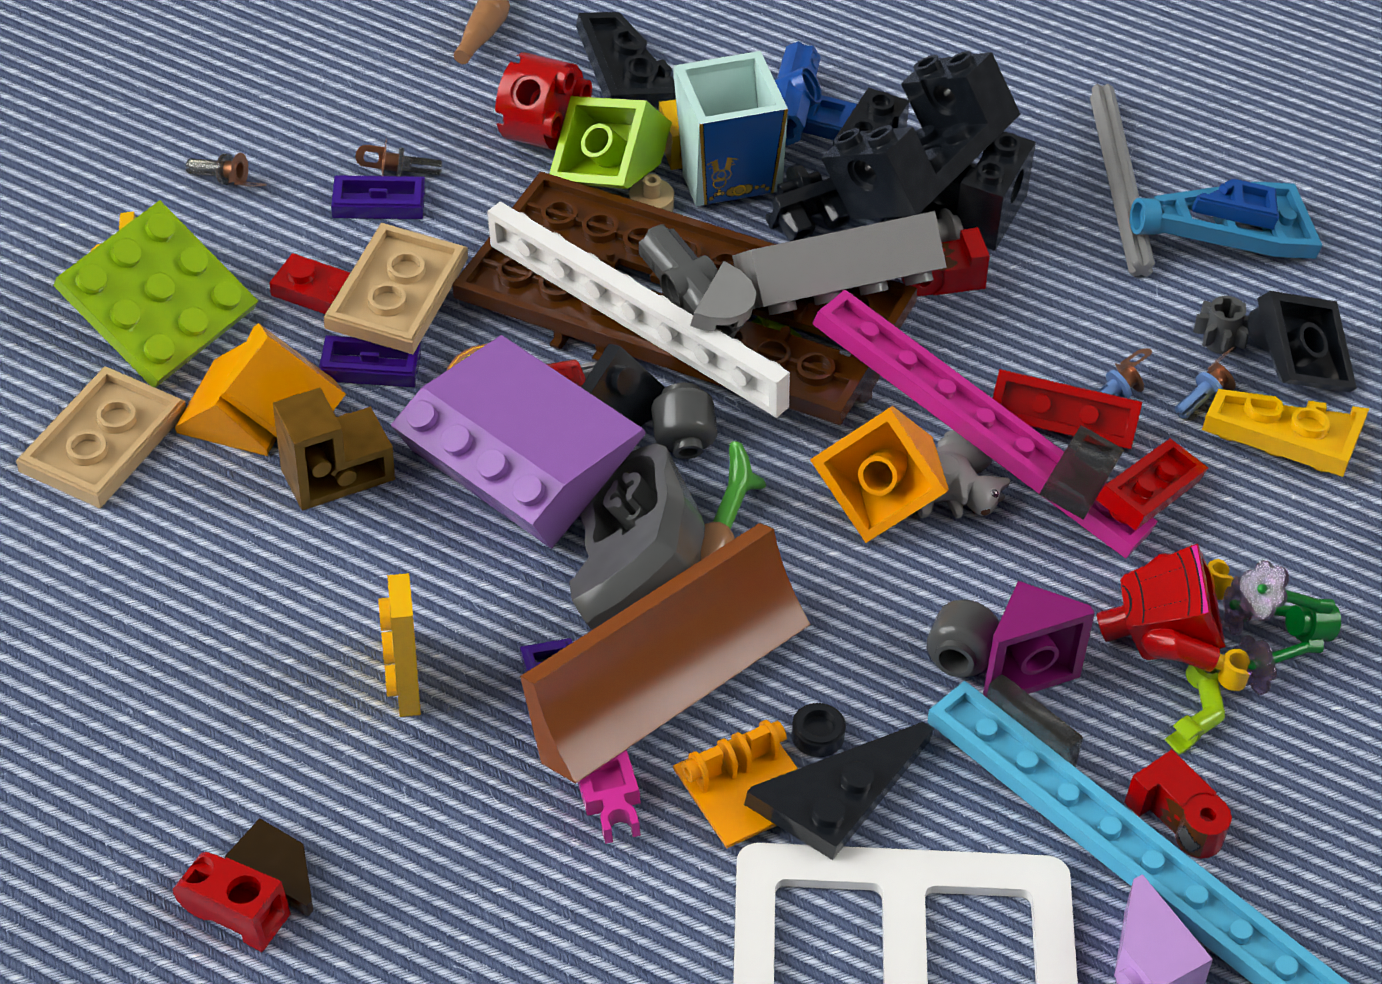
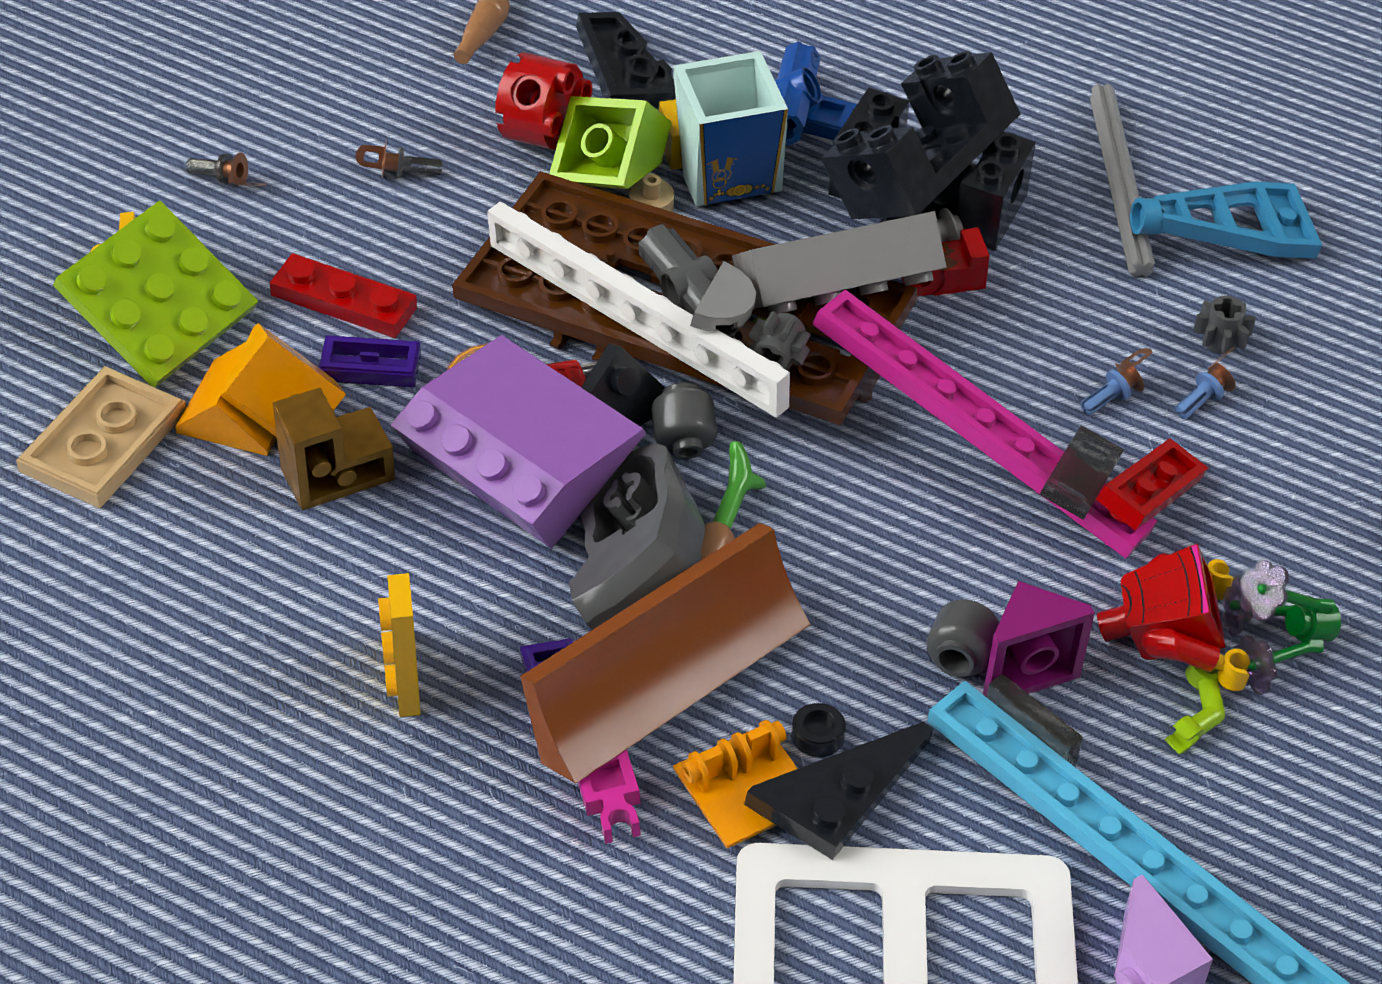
red leg [173,852,291,952] -> none
dark brown tile [224,818,313,917] -> none
tan tile [324,223,468,354] -> none
dark purple tile [331,175,426,219] -> none
black hips [765,164,851,241] -> none
light orange slope [810,405,949,543] -> none
light grey animal [917,430,1010,518] -> none
red plate [992,369,1143,449] -> none
red leg [1124,749,1232,858] -> none
blue tile [1192,179,1279,230] -> none
yellow wing [1202,389,1369,477] -> none
black slope [1248,291,1357,392] -> none
none -> dark grey gear [748,312,810,371]

